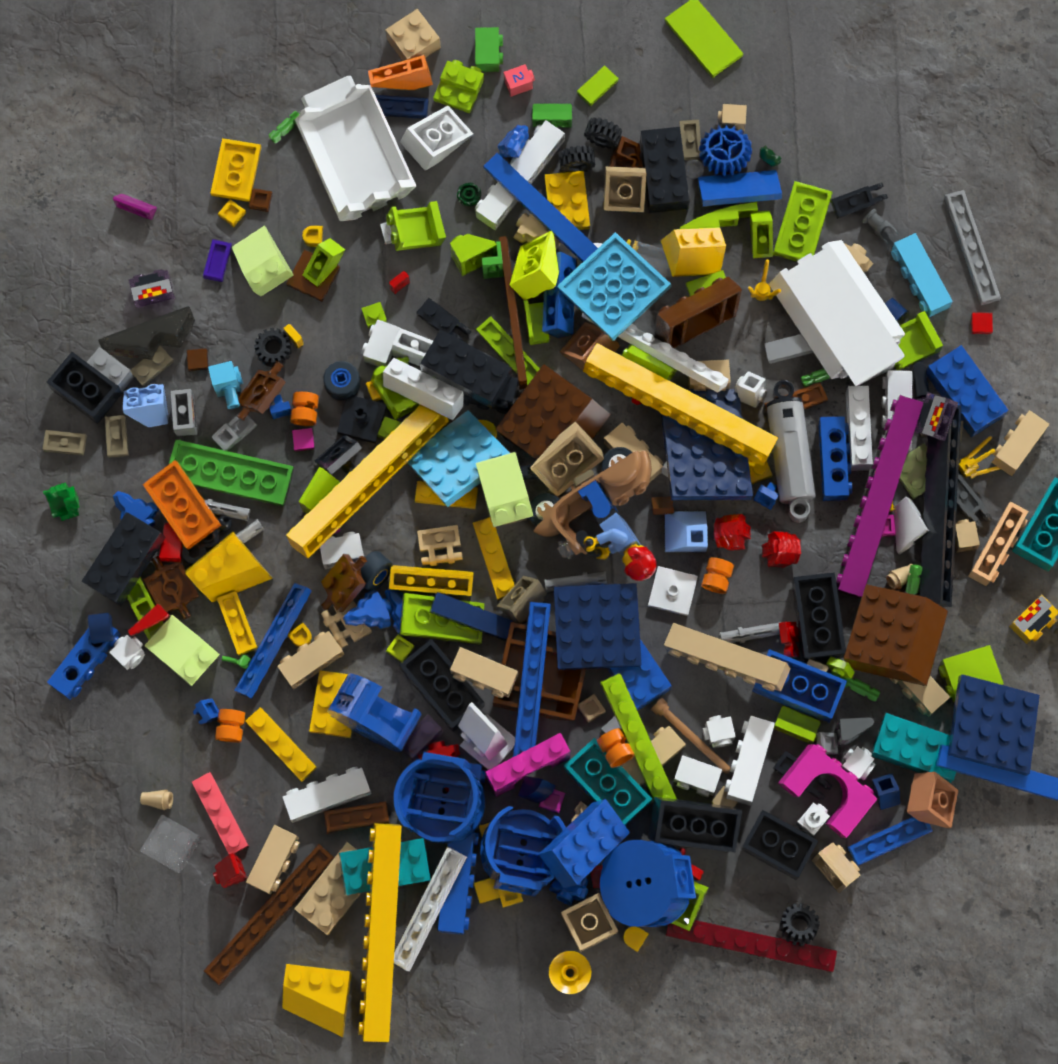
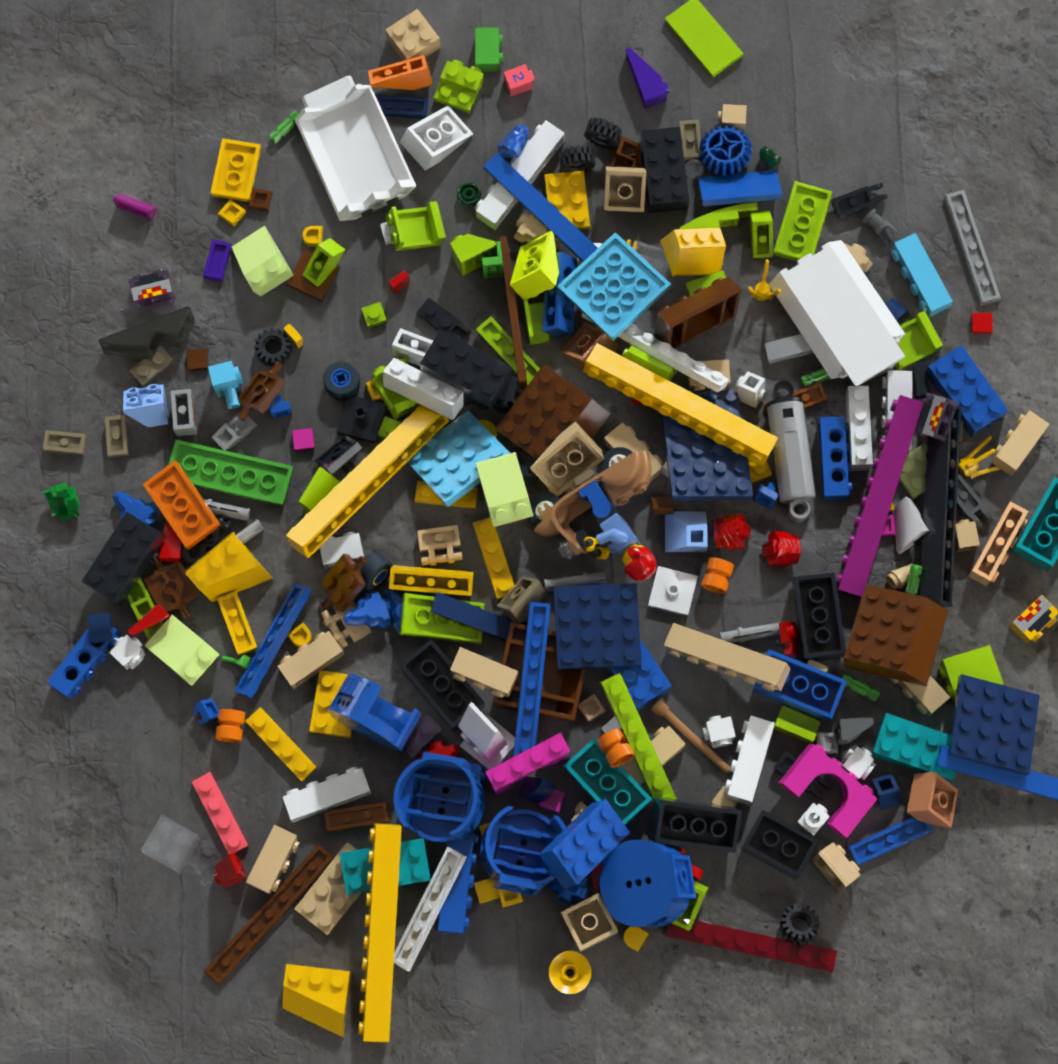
black brick [46,352,123,424] -> none
light grey brick [87,347,134,392] -> none
tan cone [140,790,173,810] -> none
orange wheel [290,392,319,426] -> none
white brick [361,320,400,367] -> none
neon yellow tile [386,634,415,663] -> none
bright green panel [532,104,572,127] -> none
lime tile [577,65,618,106] -> none
white brick [673,755,722,797] -> none
lime plate [827,657,855,679] -> none
none -> dark purple slope [625,47,669,108]

